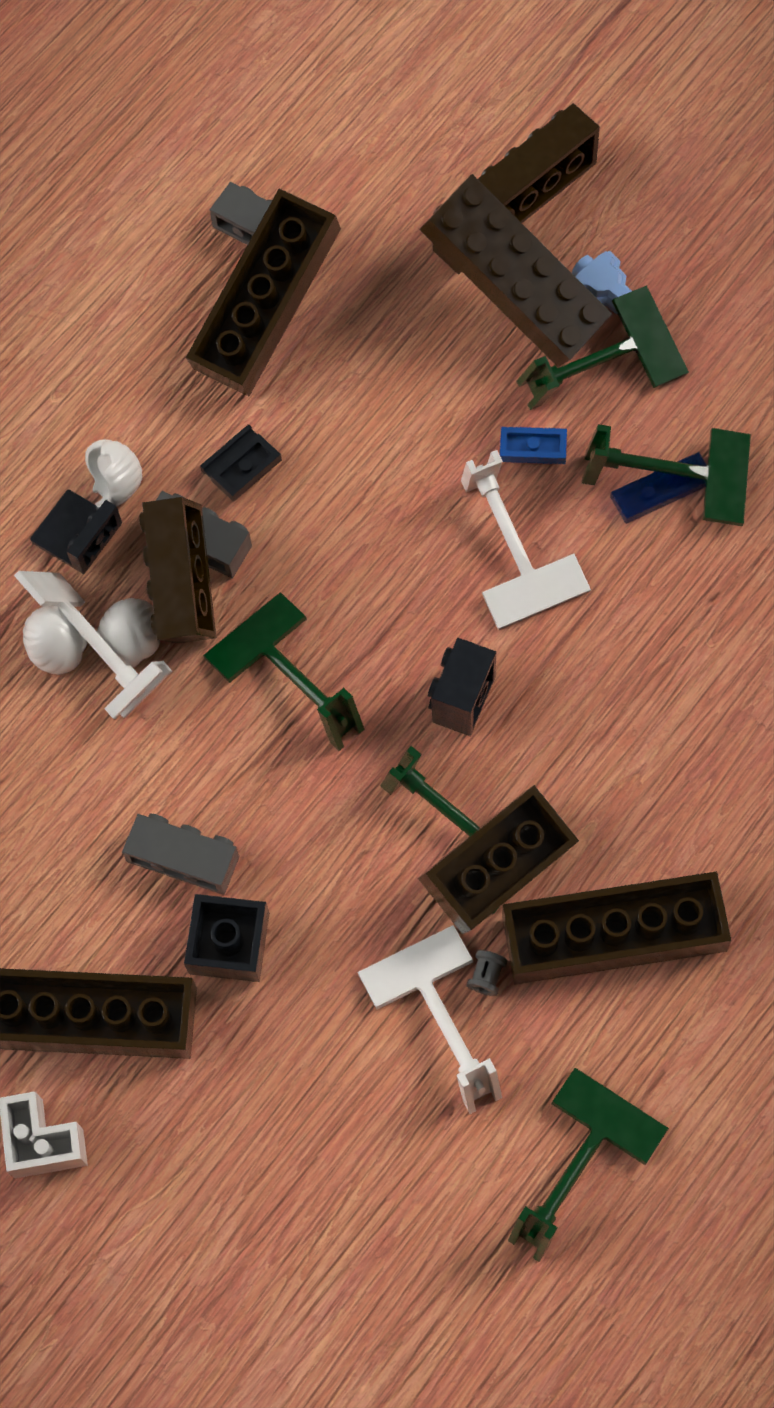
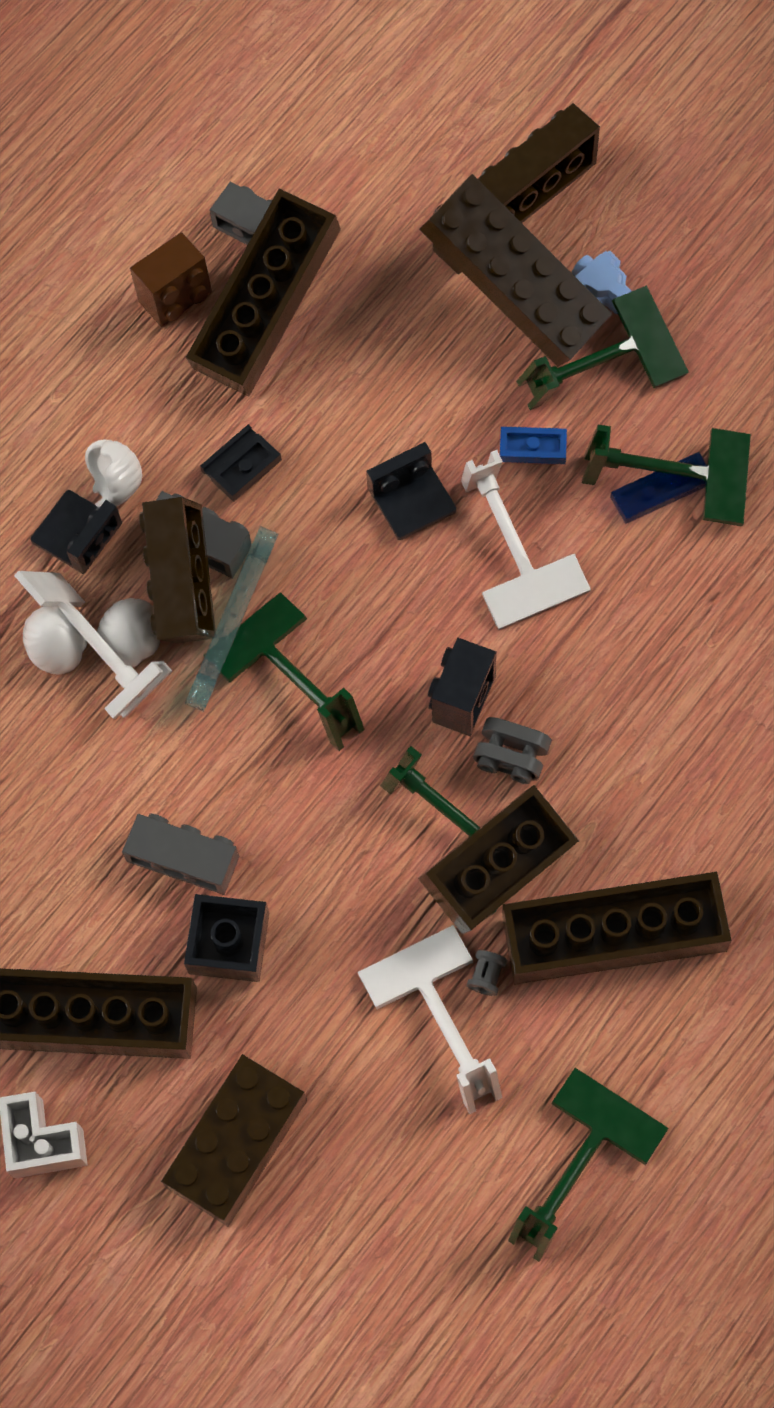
none -> reddish brown brick [130,232,212,327]
none -> dark brown brick [161,1054,307,1227]
none -> clear light blue piece [185,526,279,712]
none -> black bracket [366,442,456,540]
none -> dark grey brick [473,717,552,784]

